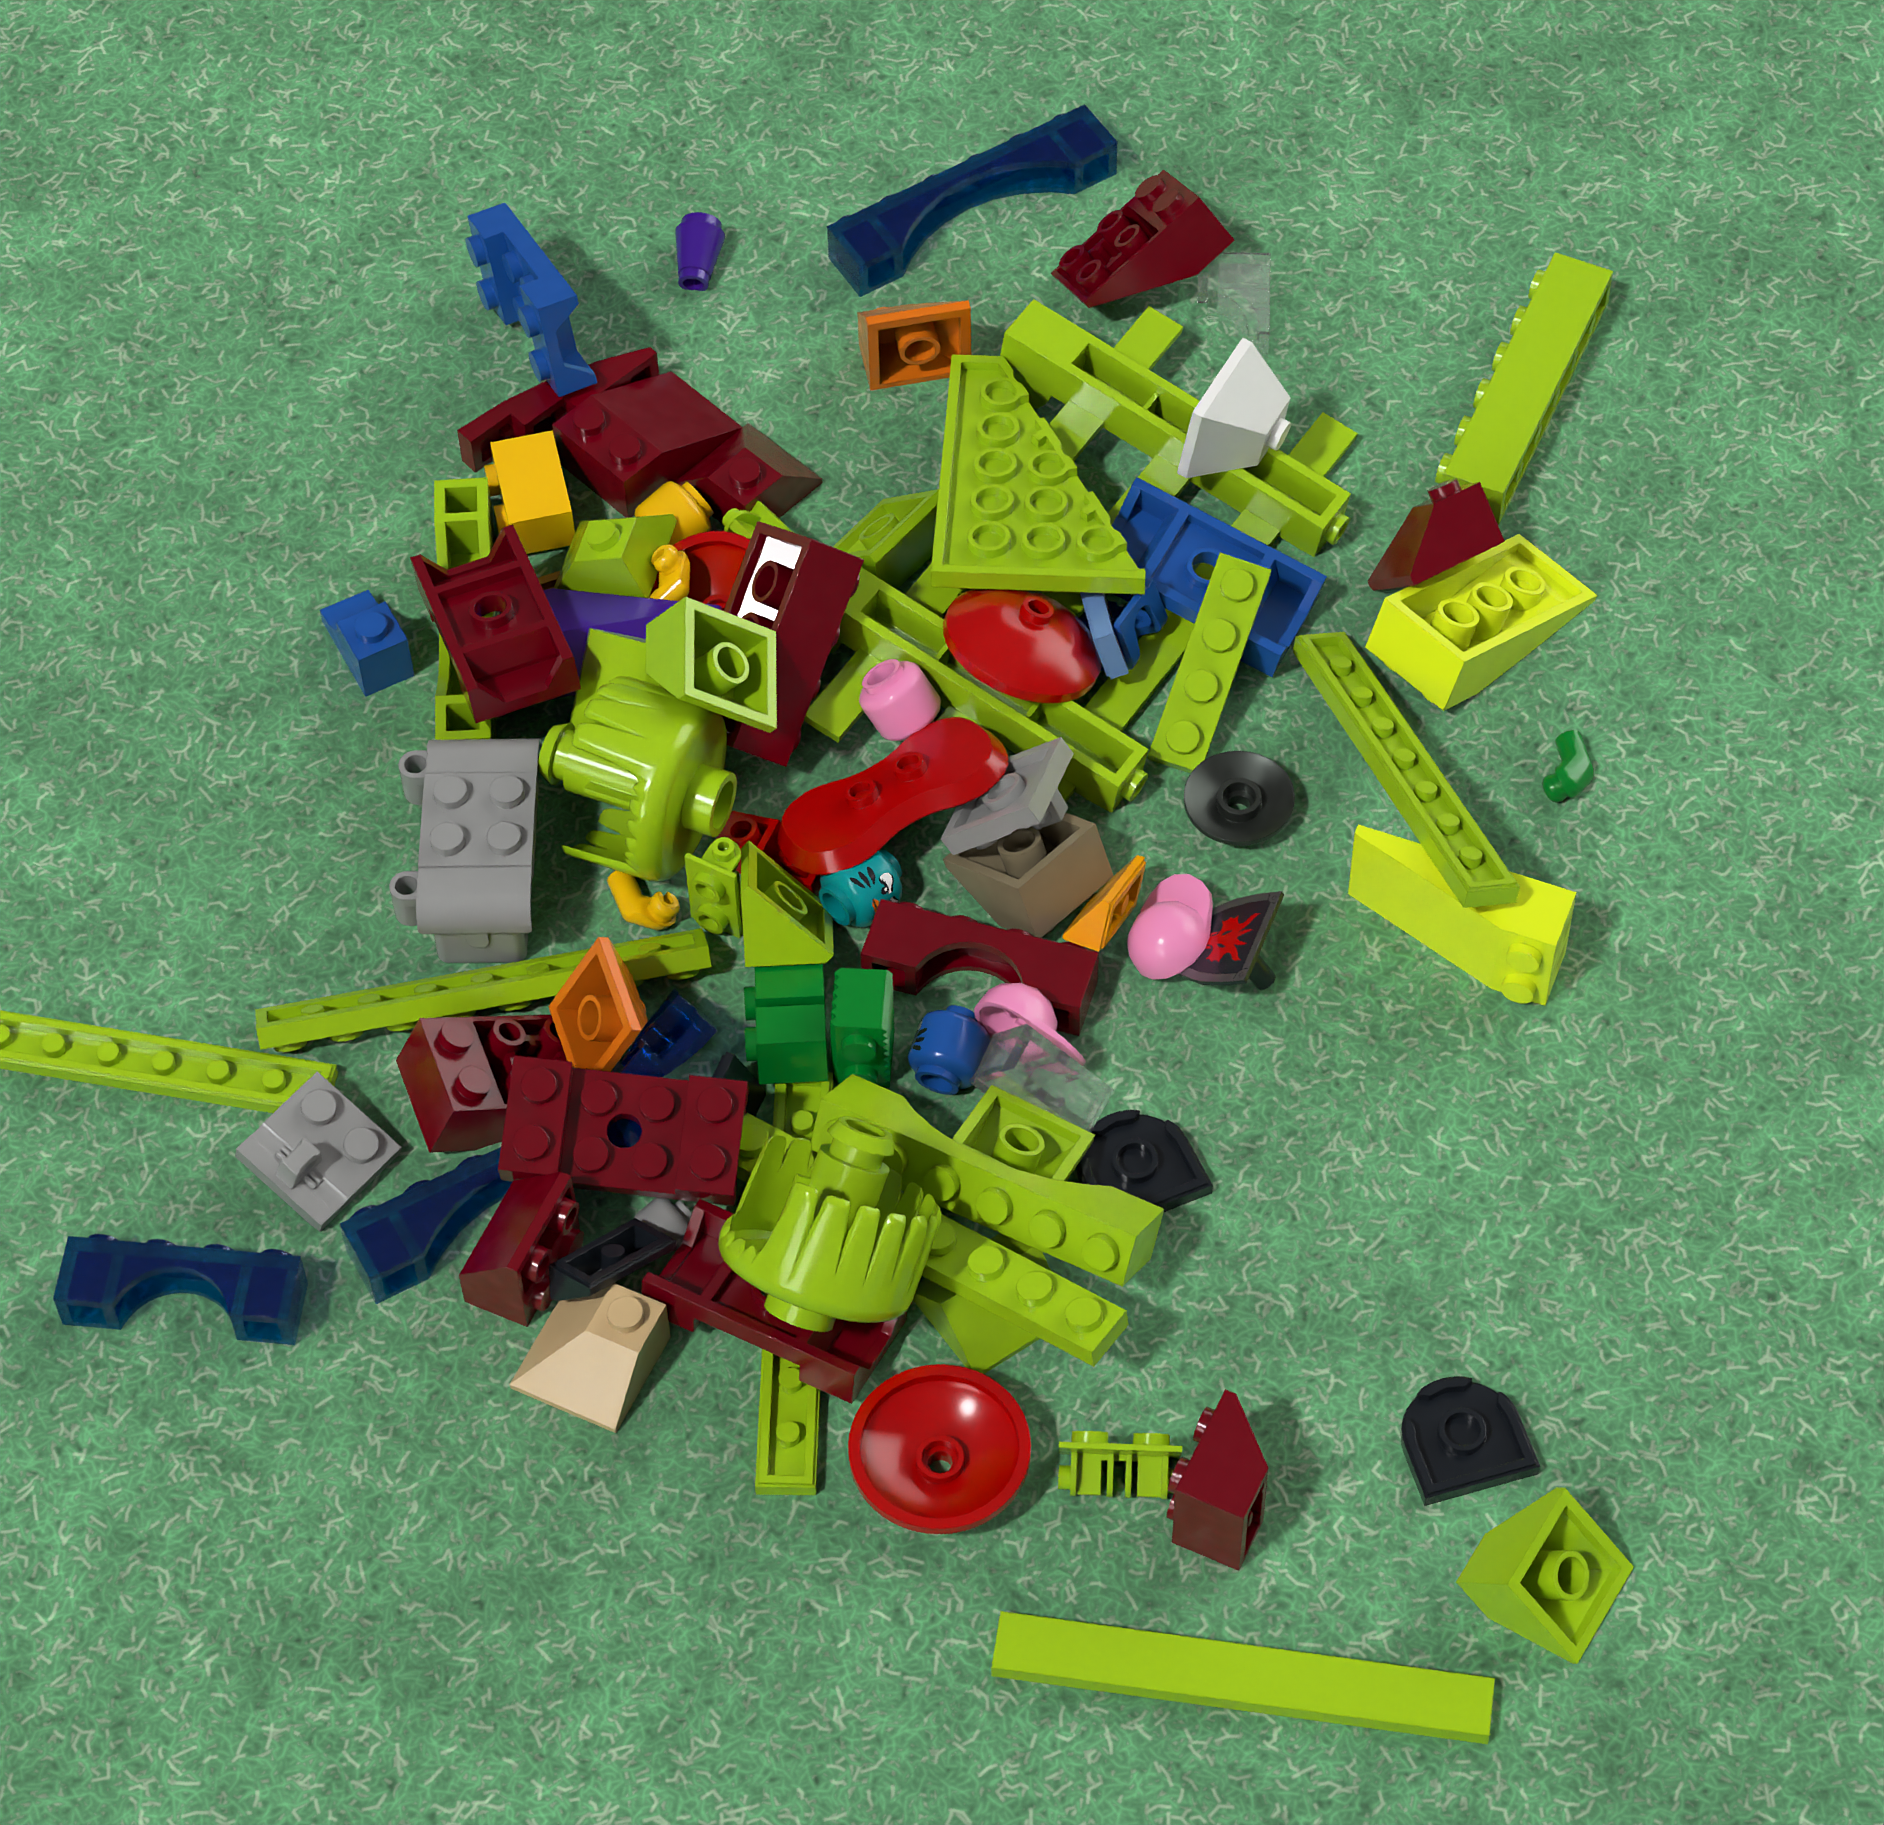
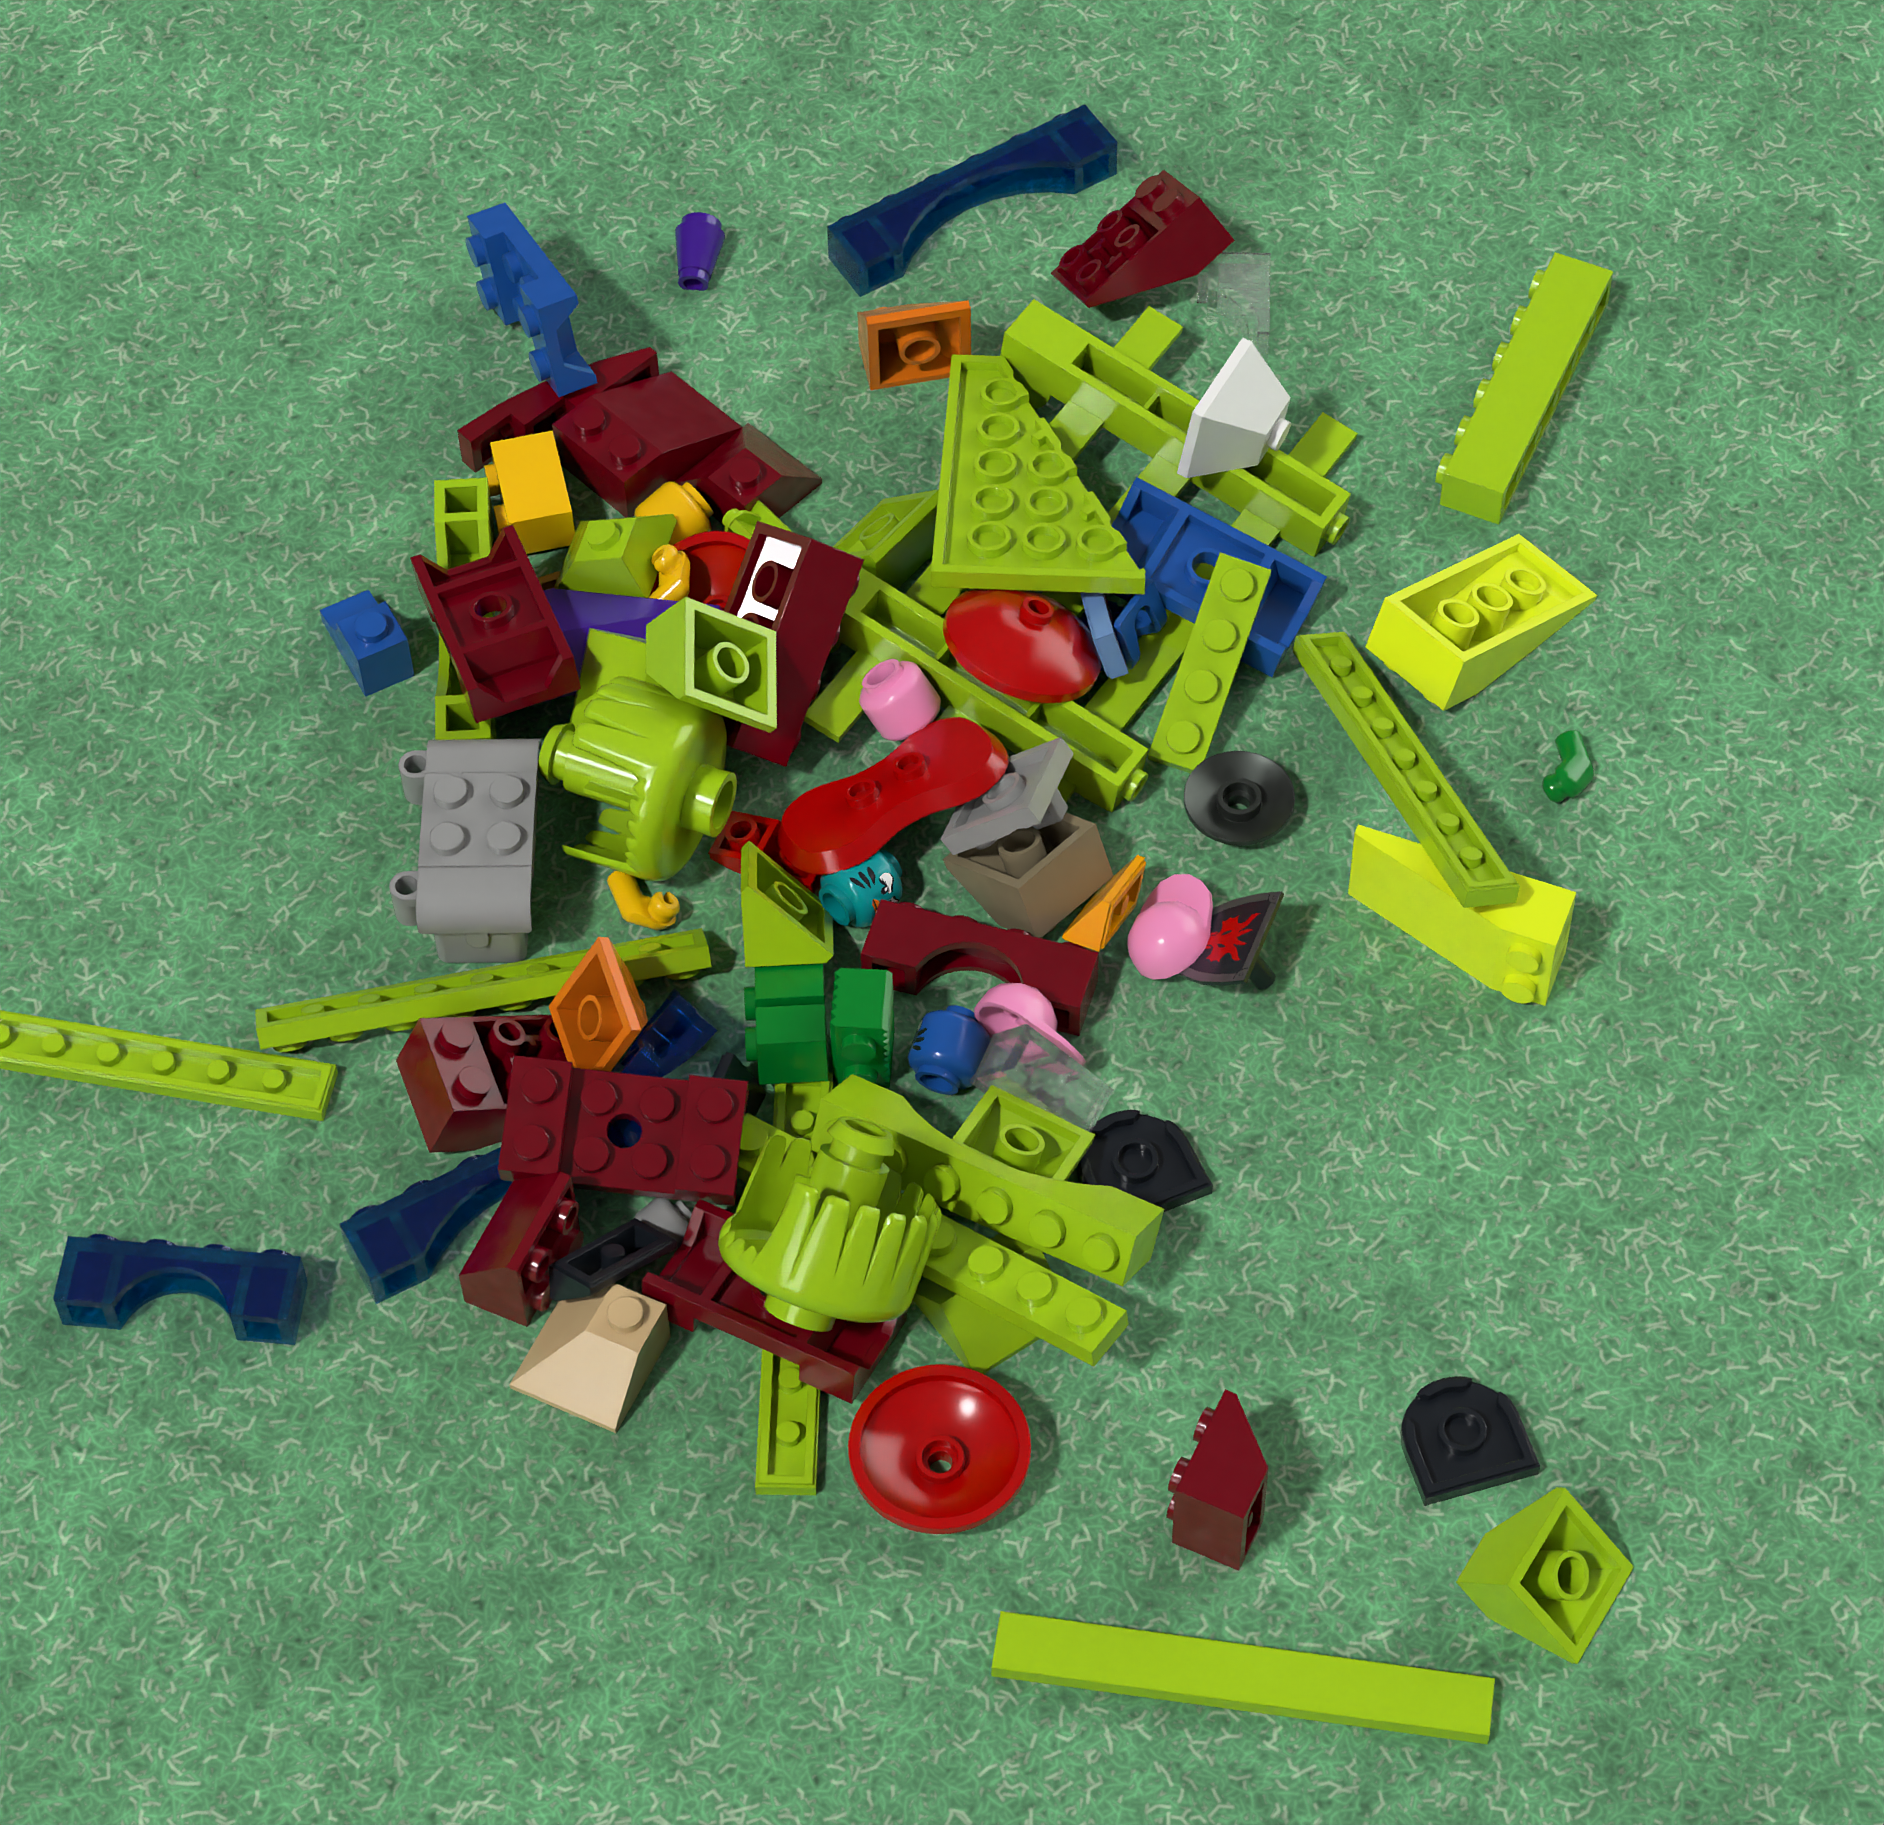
light grey hinge [235,1072,402,1232] -> none
lime hinge [684,837,743,938] -> none
lime hinge [1058,1431,1182,1499] -> none
dark red slope [1367,478,1505,591] -> none

